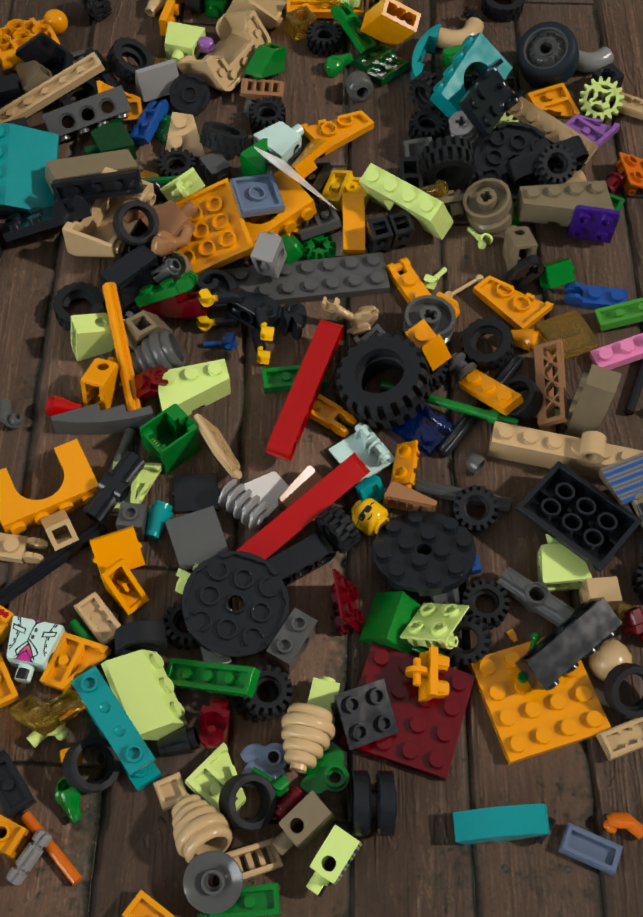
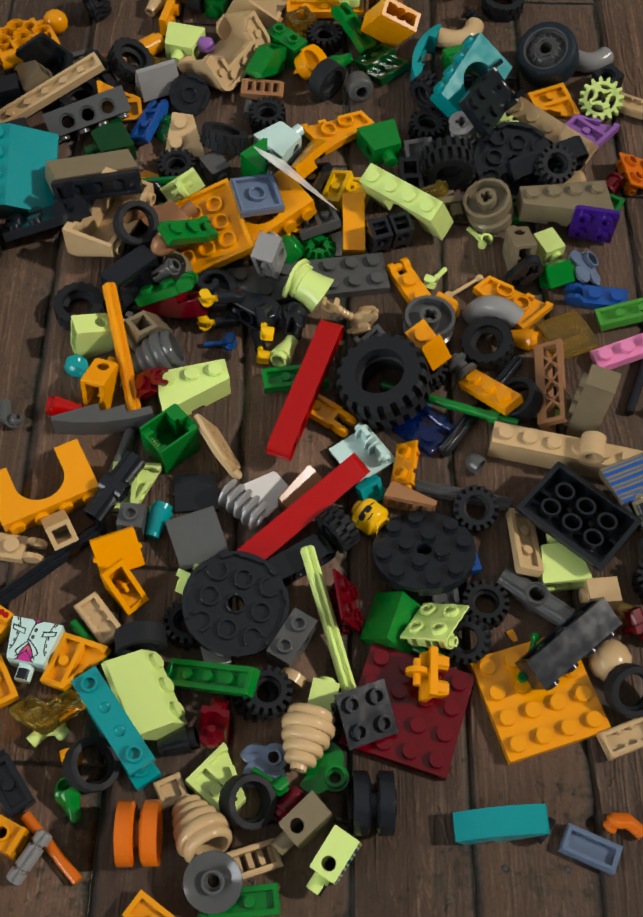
none -> teal animal [64,355,89,378]
none -> orange wheel [113,799,163,868]
none -> light orange brick [138,33,165,56]
none -> green plate [157,215,219,246]
none -> green brick [266,21,308,70]
none -> yellowish green cone [270,335,298,367]
none -> tan tile [281,667,306,691]
none -> yellowish green hat [282,259,334,314]
none -> light orange piece [293,44,327,80]
none -> yellowish green axle [300,545,356,692]
none -> black tyre [308,58,346,101]
none -> green torso [356,119,401,168]
none -> light grey cylinder [462,295,525,329]
none -> tan plate [506,508,544,578]
none -> yellowish green brick [533,227,566,263]
none -> sand blue plate [569,250,601,286]

